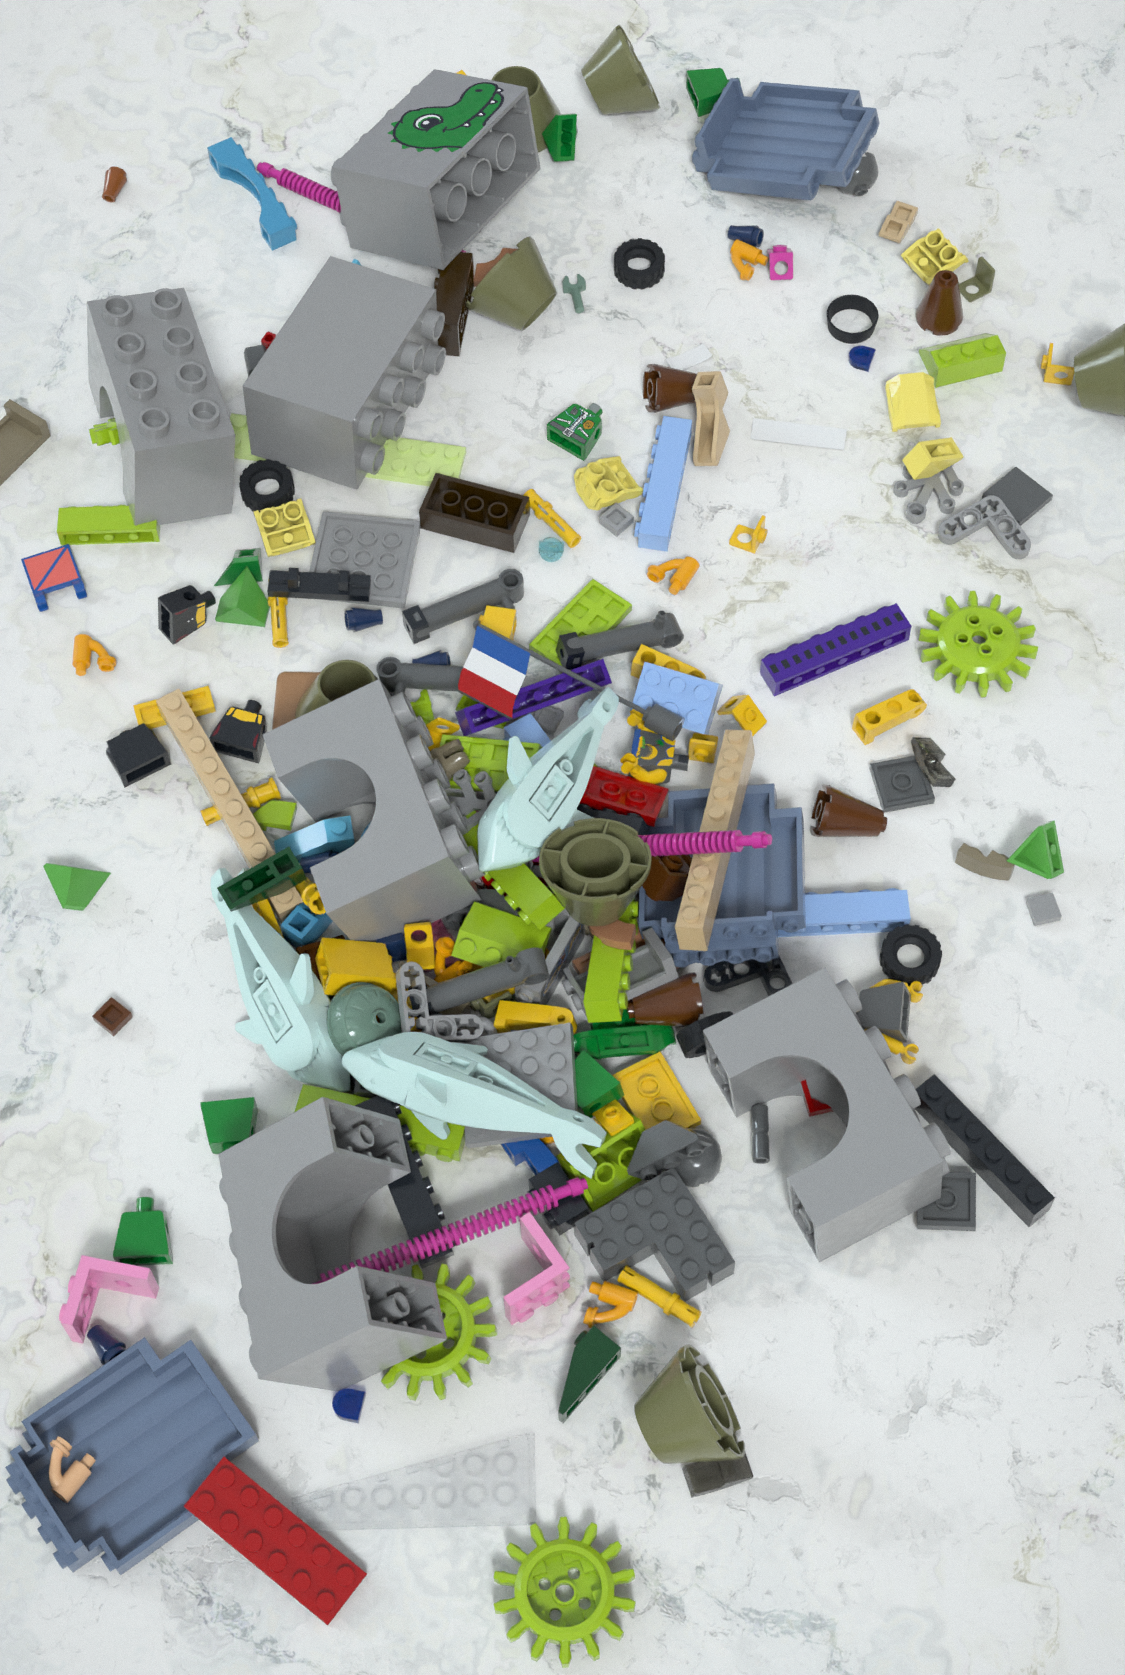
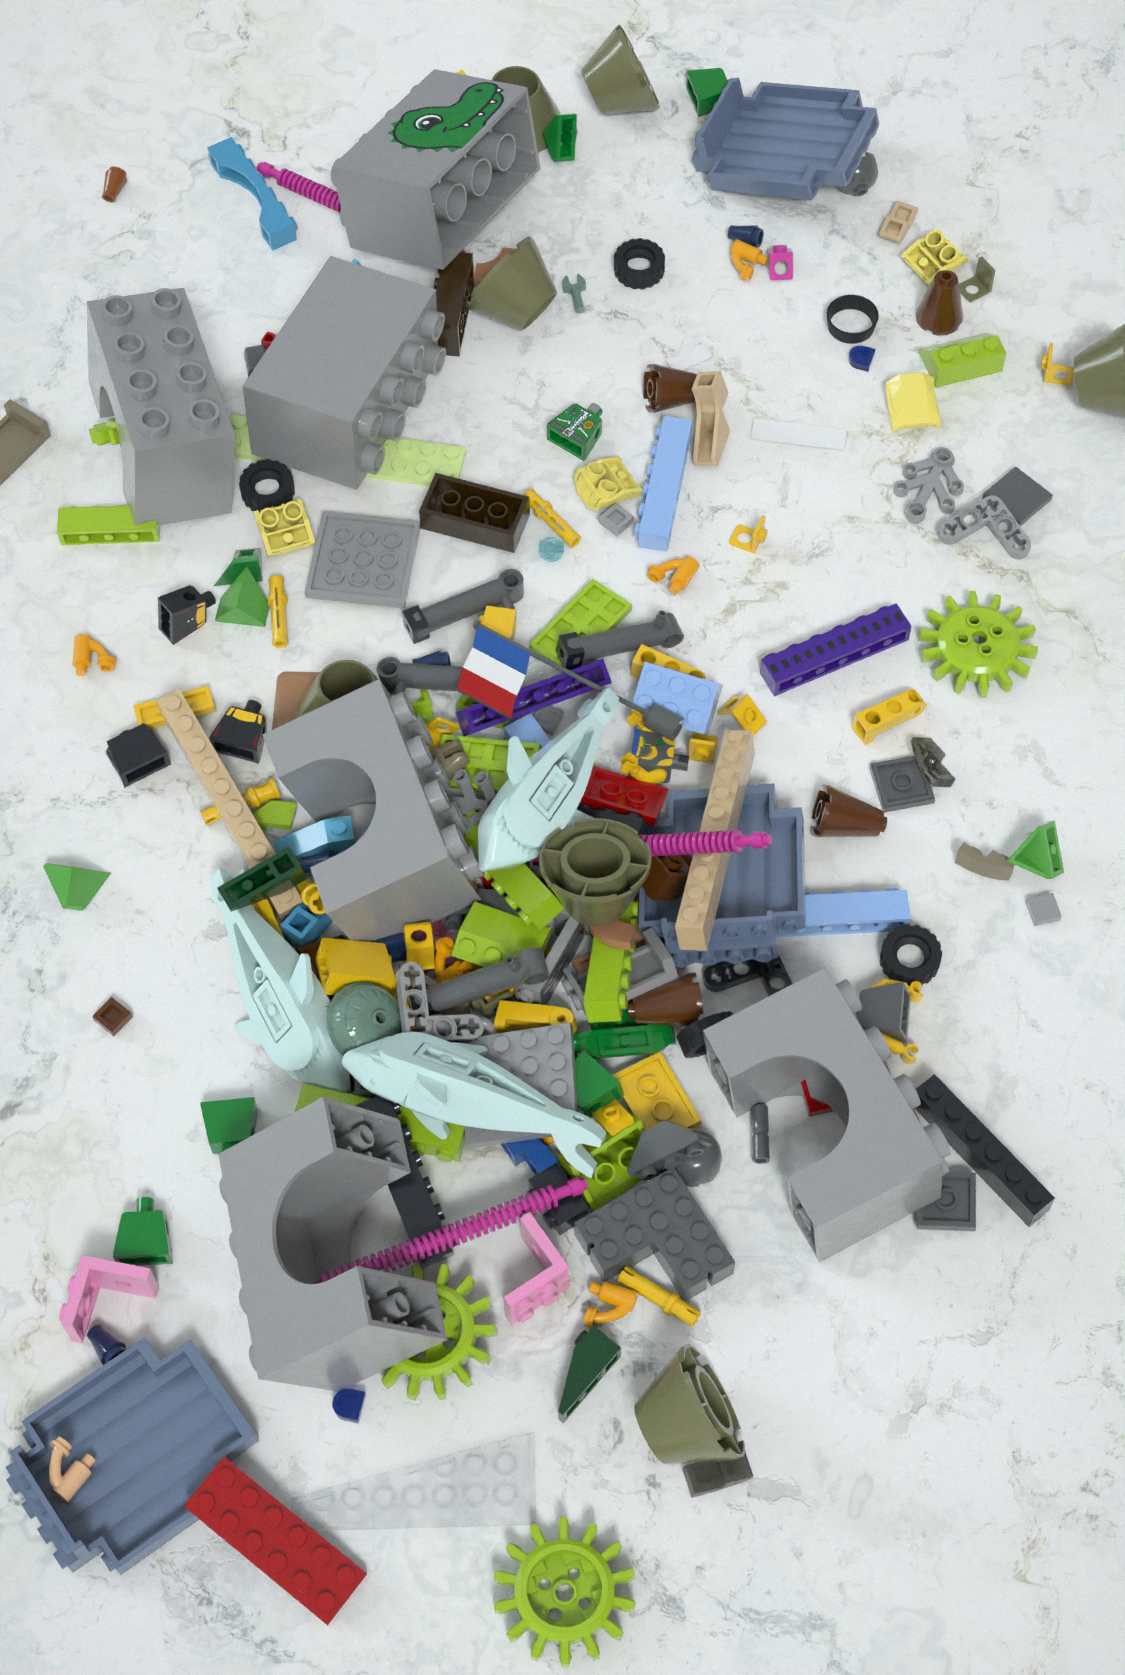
flag [21,544,87,612] -> none
black hinge [267,568,371,602] -> none
dark blue cone [344,607,383,632] -> none
light yellow slope [902,437,964,480] -> none

